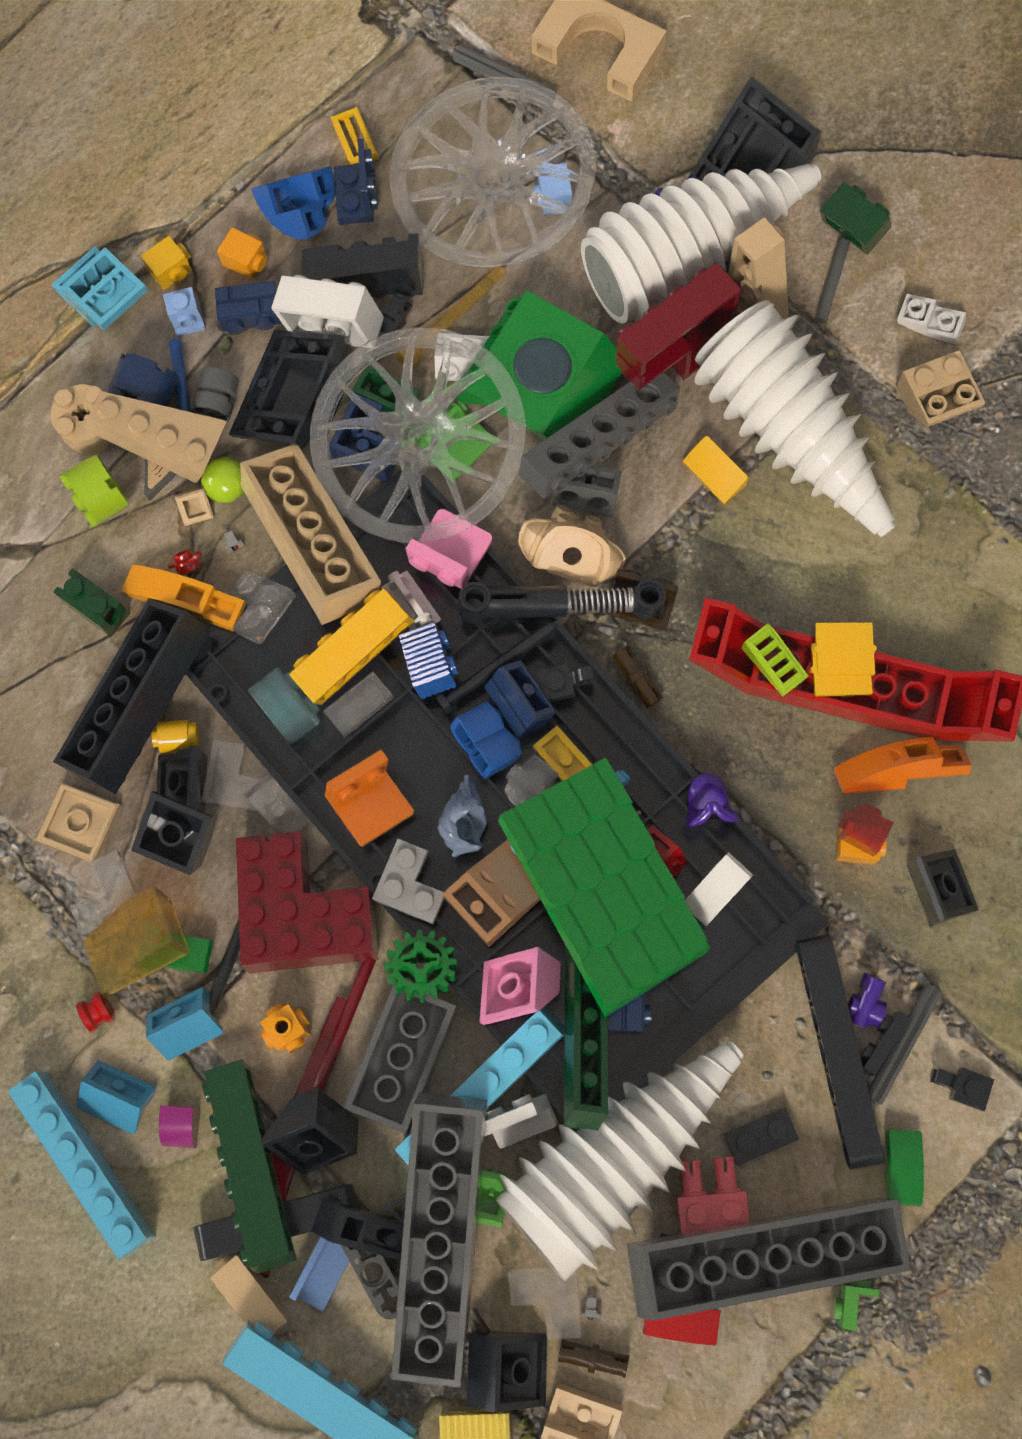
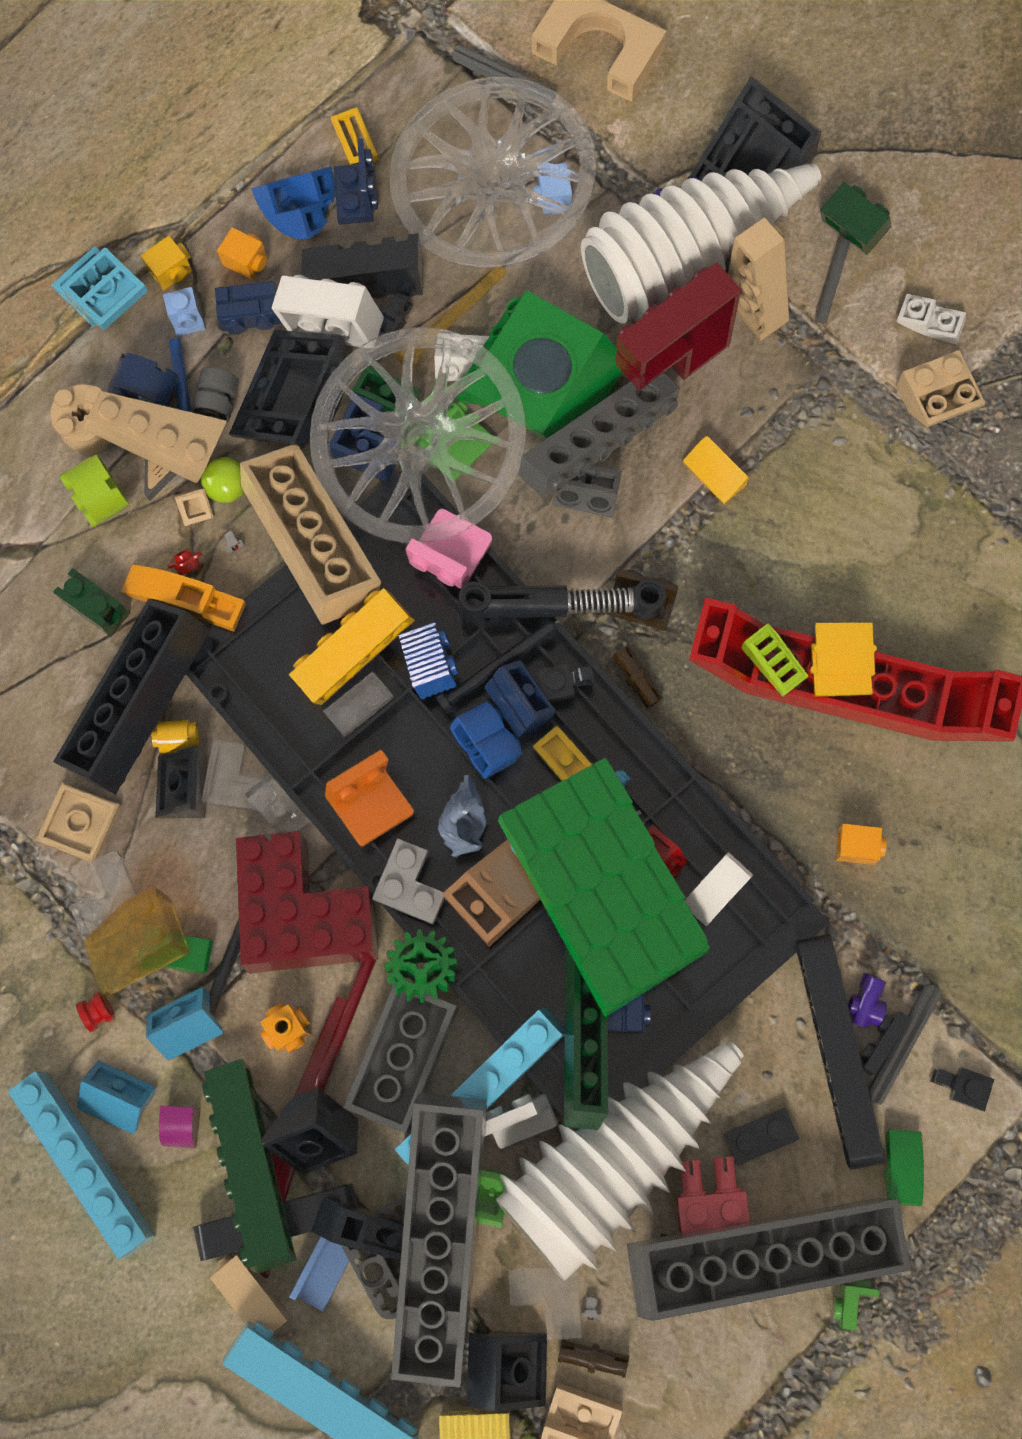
black slope [131,791,213,875] -> none
clear plate [228,570,296,645] -> none
clear light blue brick [248,668,320,745] -> none
white hinge [381,570,441,630] -> none
bright pink slope [480,947,561,1025] -> none
clear brick [504,753,559,806] -> none
tan piece [518,505,626,587] -> none
red slope [643,1308,721,1346] -> none
dark purple piece [686,773,739,827] -> none
white cone [694,300,896,538] -> none
orange slope [834,736,972,794] -> none
clear red brick [837,804,894,857] -> none
black slope [907,849,979,927] -> none

